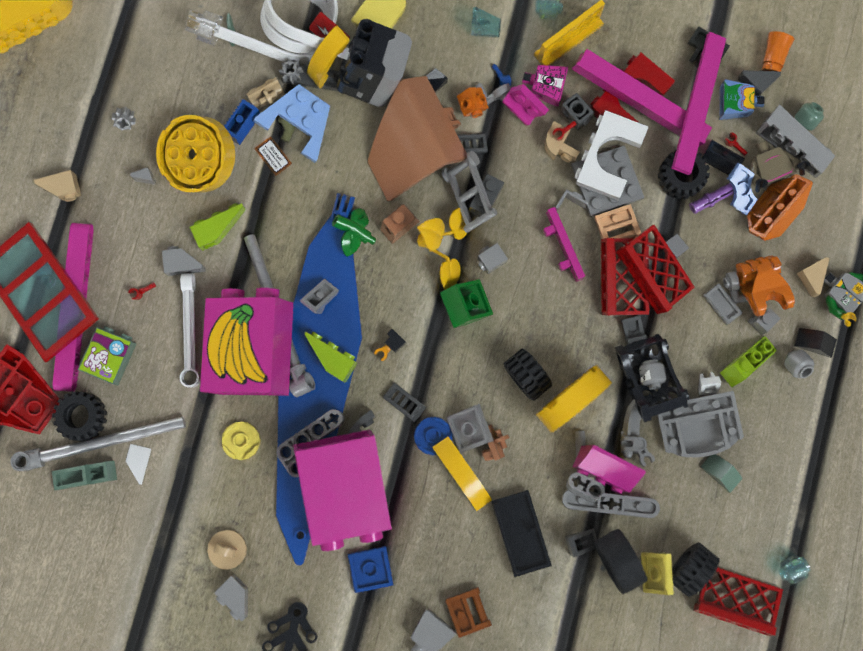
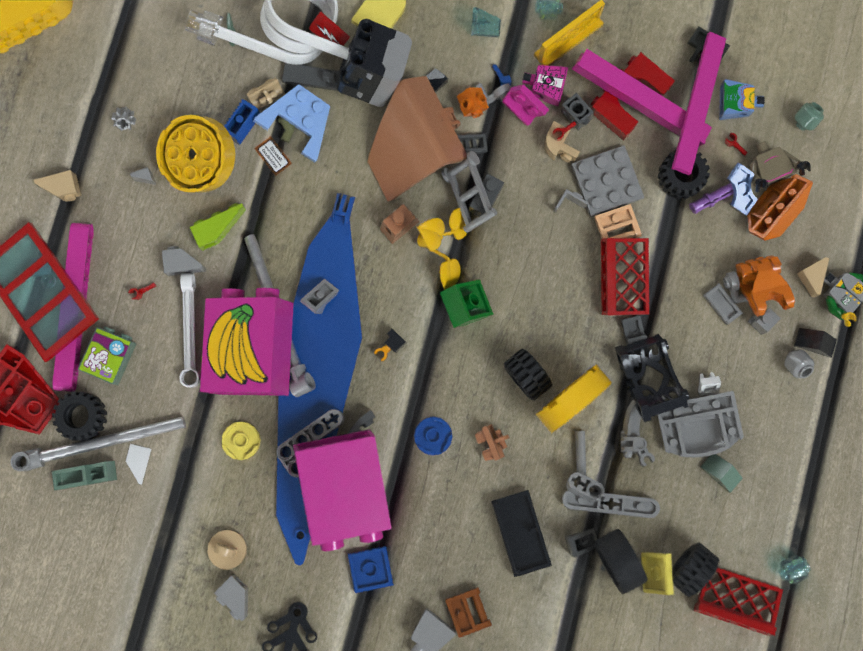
light grey gear [279,59,303,84] -> none
lime slope [305,332,358,383] -> none
yellow slope [307,25,350,89] -> none
green plant [332,208,376,257] -> none
dark grey slope [382,383,426,422] -> none
yellow slope [432,436,492,511] -> none
light grey tile [446,404,493,453] -> none
light grey brick [477,243,508,274] -> none
dark pink hinge [543,207,585,282] -> none
dark pink slope [572,445,646,494] -> none
white arch [574,110,648,201] -> none
red fence [616,225,695,314] -> none
light grey head [639,360,666,390] -> none
light grey slope [666,234,689,258] -> none
black slope [702,140,745,175] -> none
lime slope [719,336,777,387] -> none
dark grey slope [738,70,781,96] -> none
light grey wedge [756,105,835,178] -> none
orange plant [762,31,795,72] -> none

